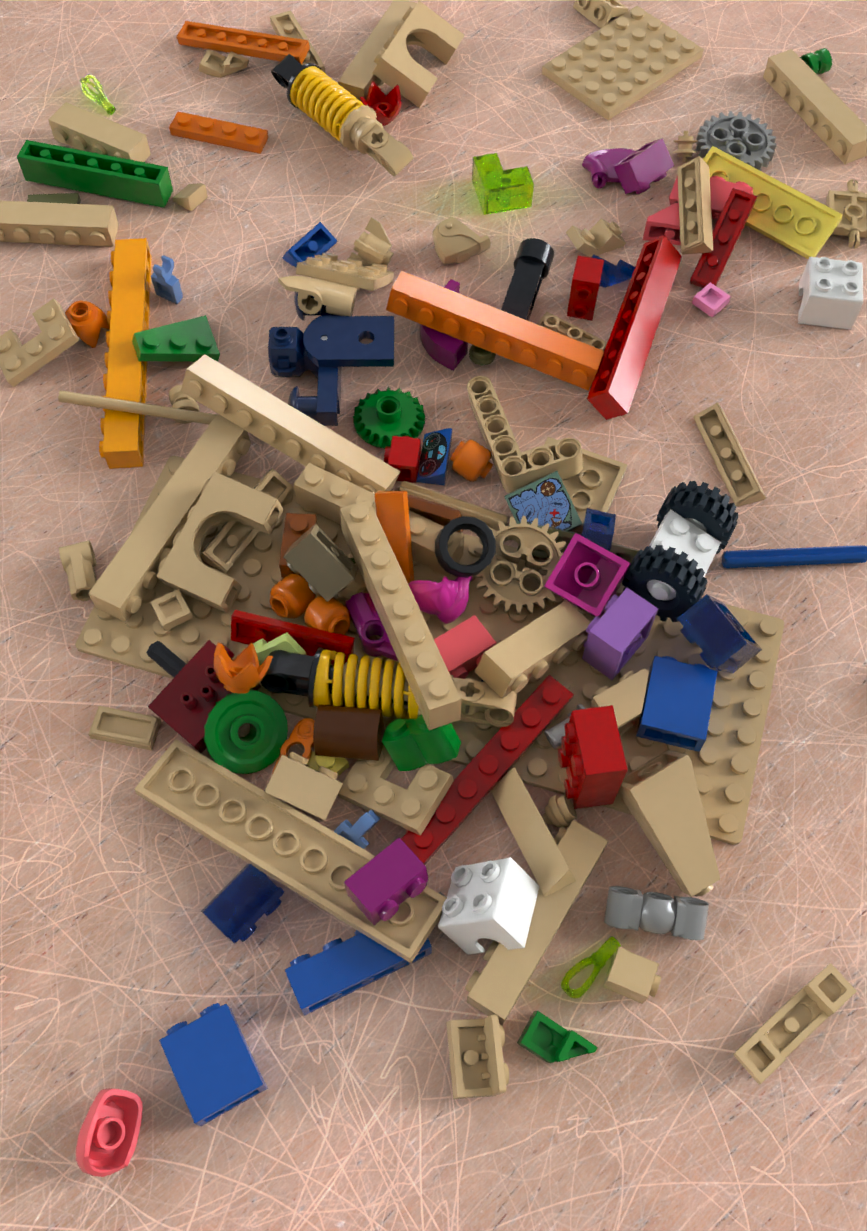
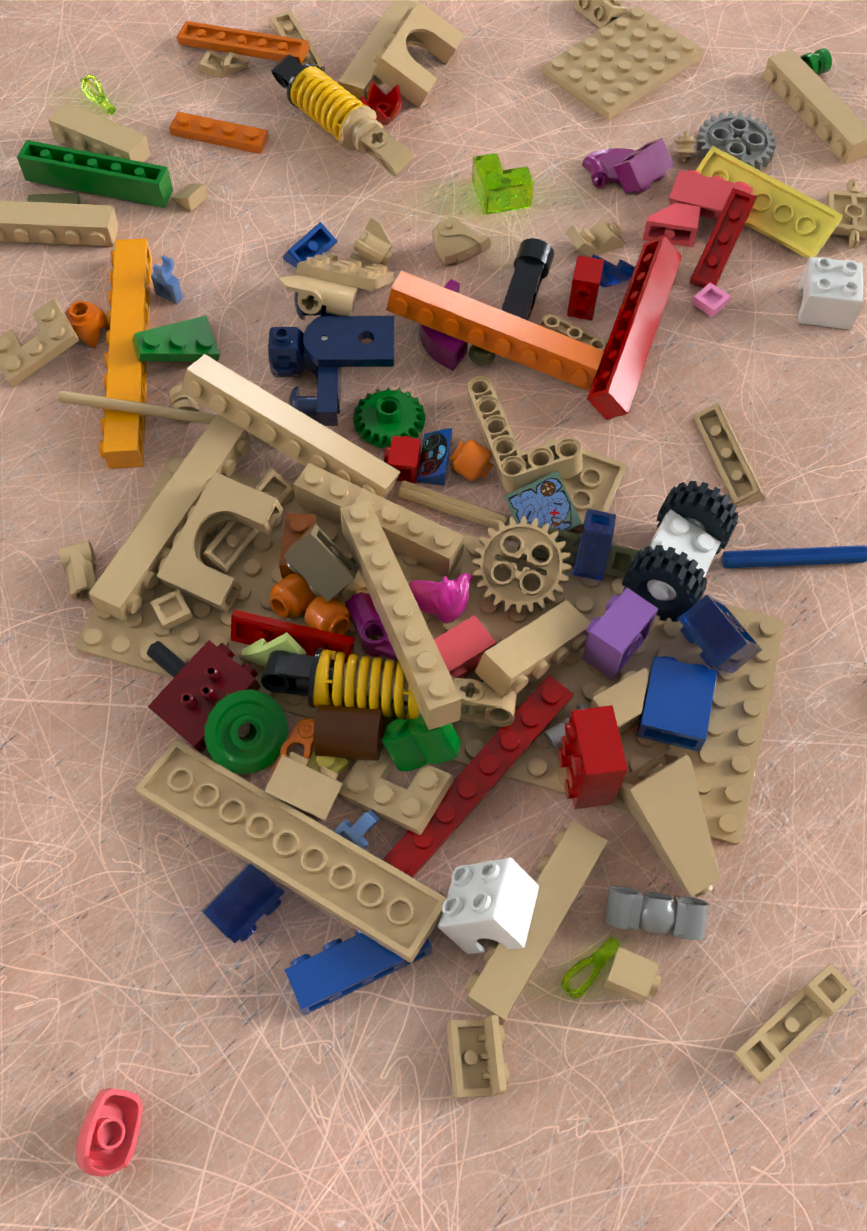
tan tile [88,706,162,751] -> none
blue brick [159,1003,268,1126] -> none
orange piece [214,642,273,694] -> none
magenta brick [344,837,429,926] -> none
orange tile [375,491,414,583] -> none
dark orange tile [407,494,464,533] -> none
black tyre [435,516,496,578] -> none
tan slope [491,768,576,897] -> none
green slope [517,1011,598,1063] -> none
tan plate [542,795,577,828] -> none
dark pink slope [544,533,631,618] -> none
tan slope [677,156,713,255] -> none

